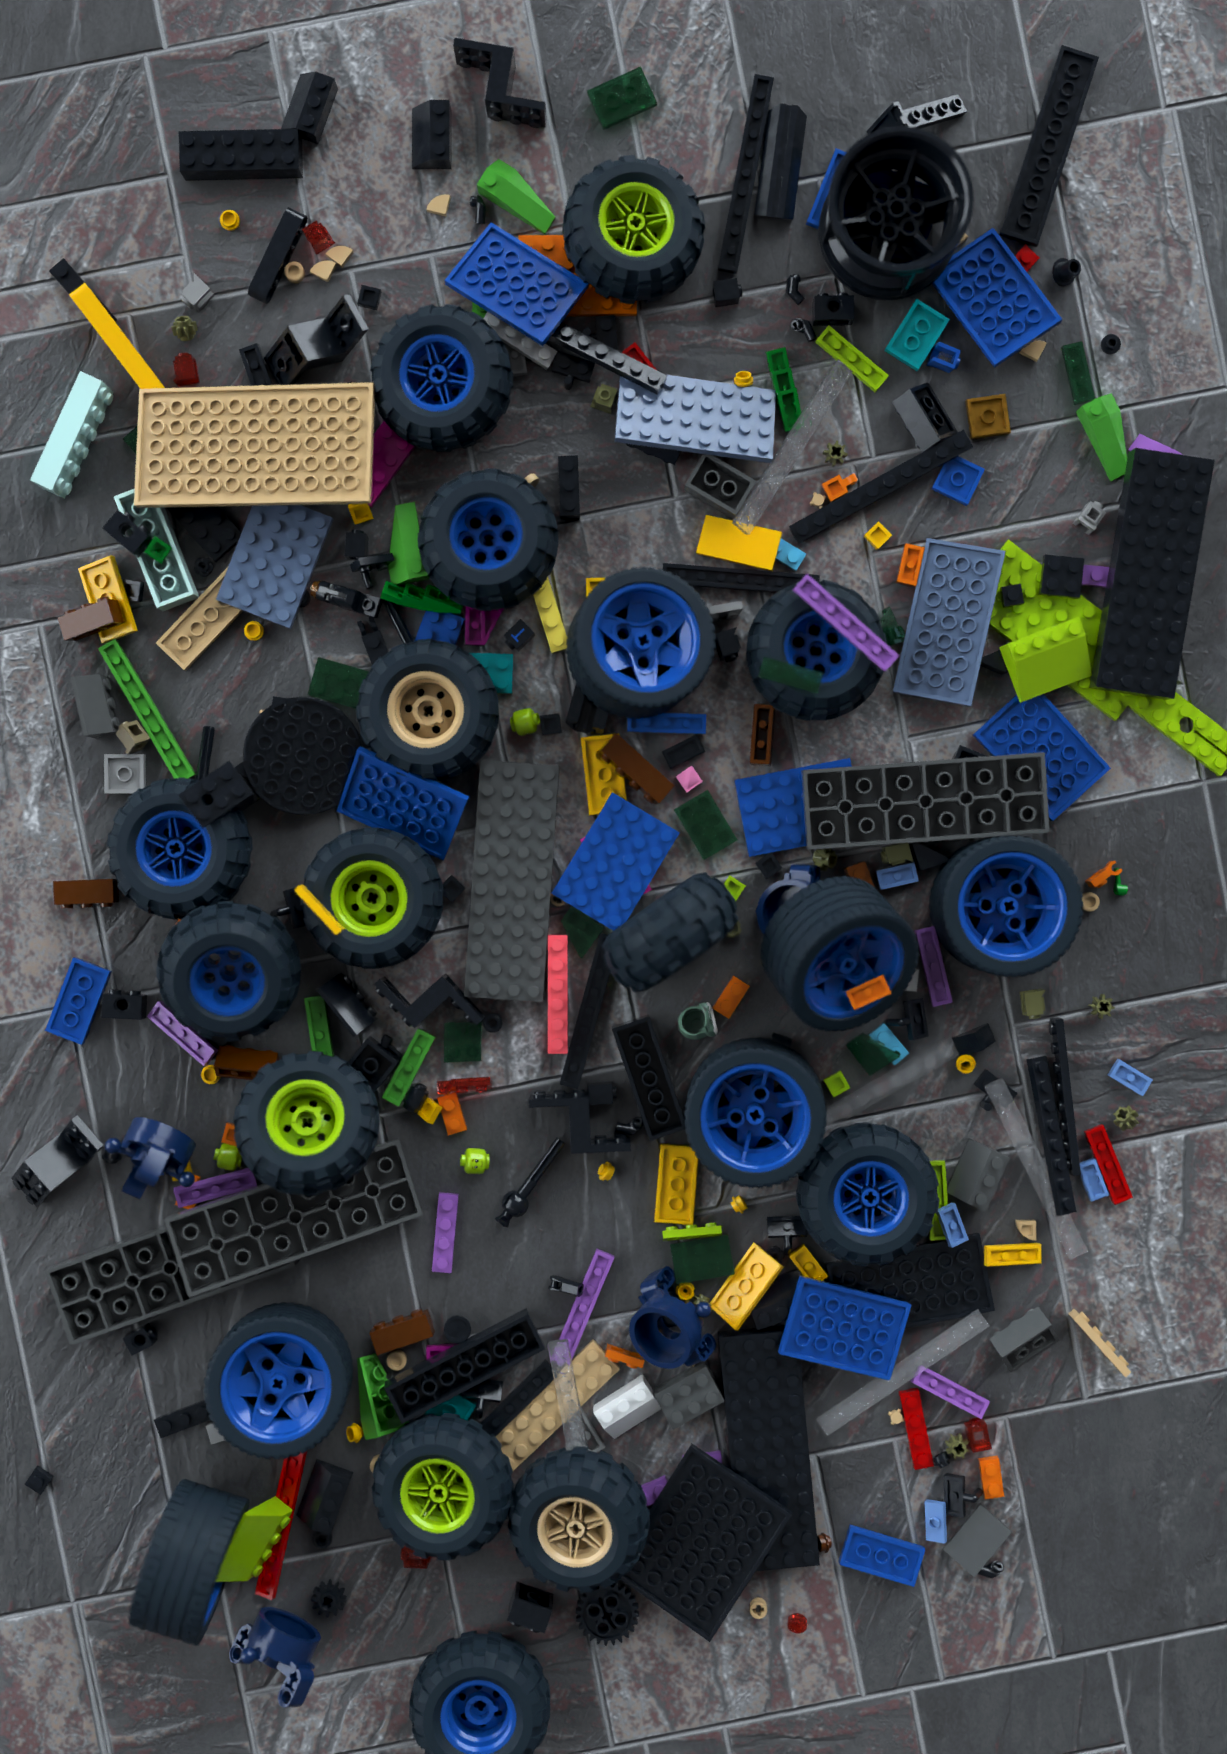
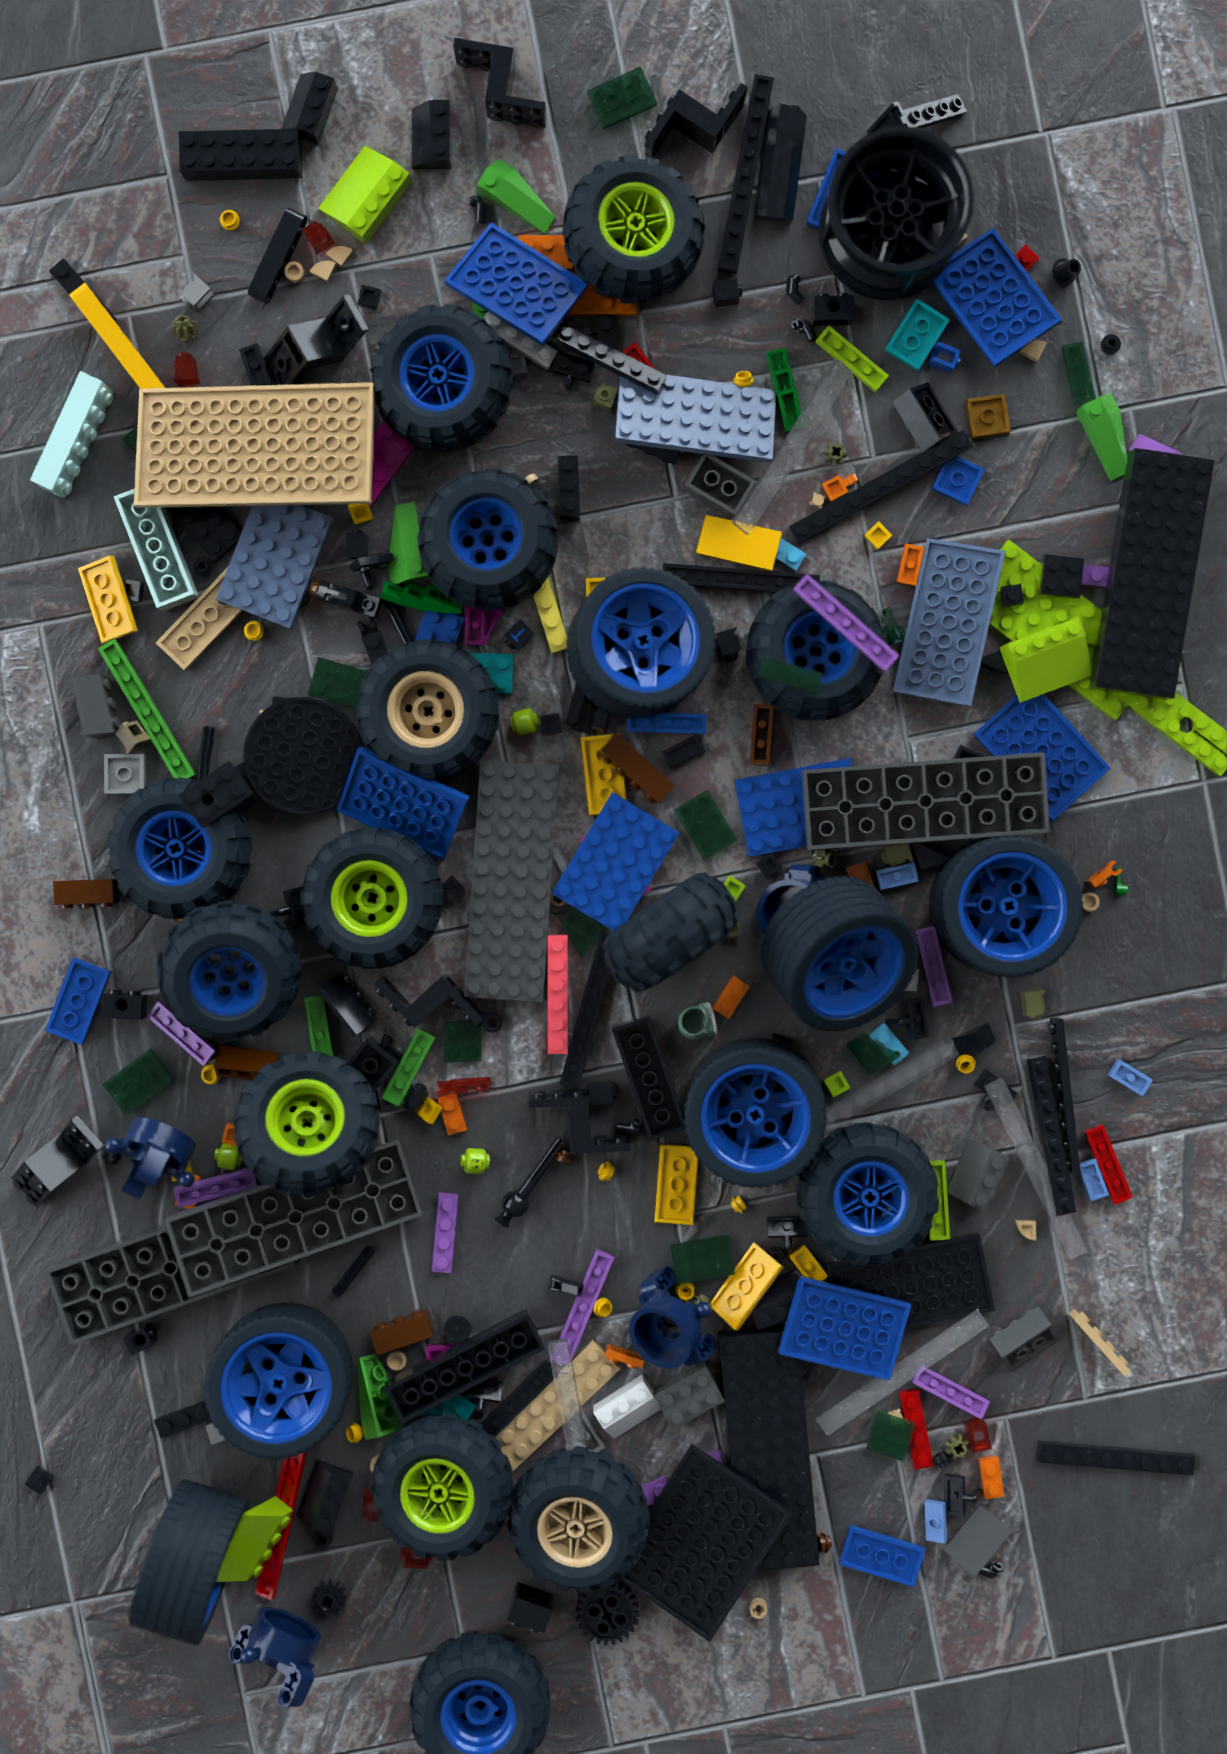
brick [57,597,125,641] -> none
black brick [102,510,152,557] -> none
green tile [144,535,172,564] -> none
yellow tile [295,885,345,935] -> none
tan tile [426,194,451,217] -> none
lime plate [662,1223,722,1241] -> none
bright pink tile [676,766,703,793] -> none
light grey plate [708,601,743,623] -> none
clear red tile [787,1613,807,1634] -> none
orange plate [846,975,891,1010] -> none
medium blue plate [936,1203,969,1248] -> none
yellow tile [984,1243,1041,1267] -> none
black plate [999,45,1099,247] -> none
light grey window [1072,501,1107,535] -> none
olive gear [1088,994,1115,1019] -> none
olive gear [1113,1106,1139,1131] -> none
none -> clear green plate [102,1048,175,1116]
none -> lime slope [318,146,412,245]
none -> black axle [332,1246,375,1297]
none -> clear red window [362,1488,379,1522]
none -> reddish brown plate [556,1149,574,1166]
none -> yellow plate [593,1297,612,1317]
none -> black bracket [644,82,748,158]
none -> clear green plate [866,1410,915,1462]
none -> black plate [1036,1440,1195,1476]

